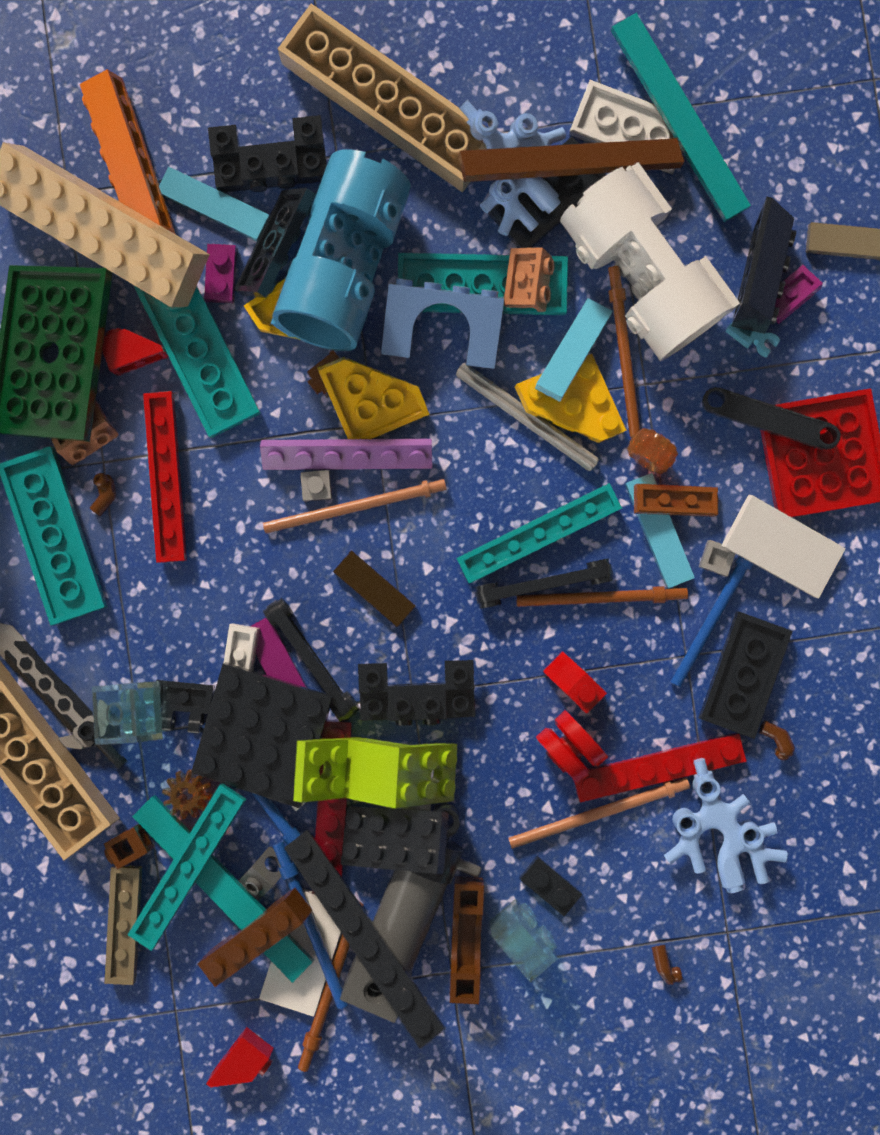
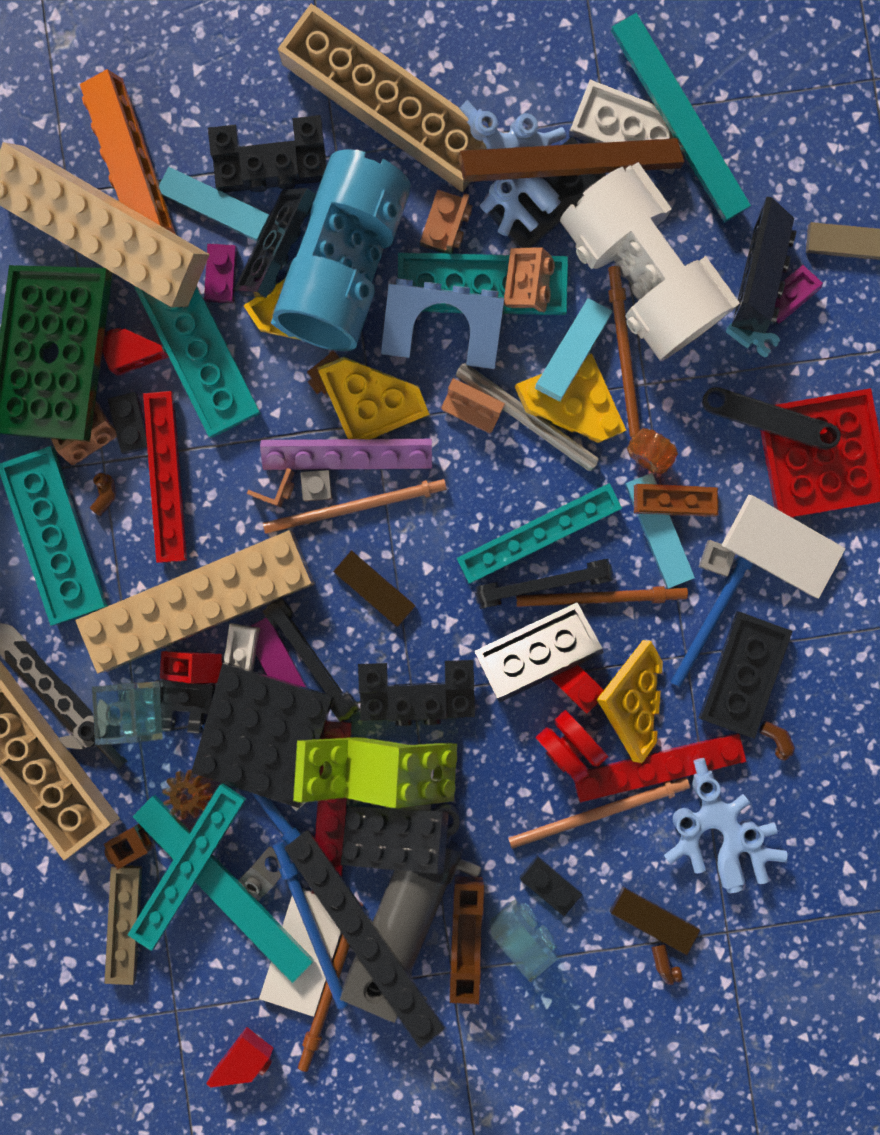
reddish brown arch [198,887,313,987] -> none
none -> tan brick [75,530,315,674]
none -> black plate [108,392,147,454]
none -> red slope [160,651,222,683]
none -> nougat bracket [247,468,294,508]
none -> nougat bracket [420,190,473,254]
none -> nougat bracket [441,378,505,433]
none -> plate [475,603,604,703]
none -> yellow plate [597,640,663,763]
none -> dark brown tile [610,886,700,955]

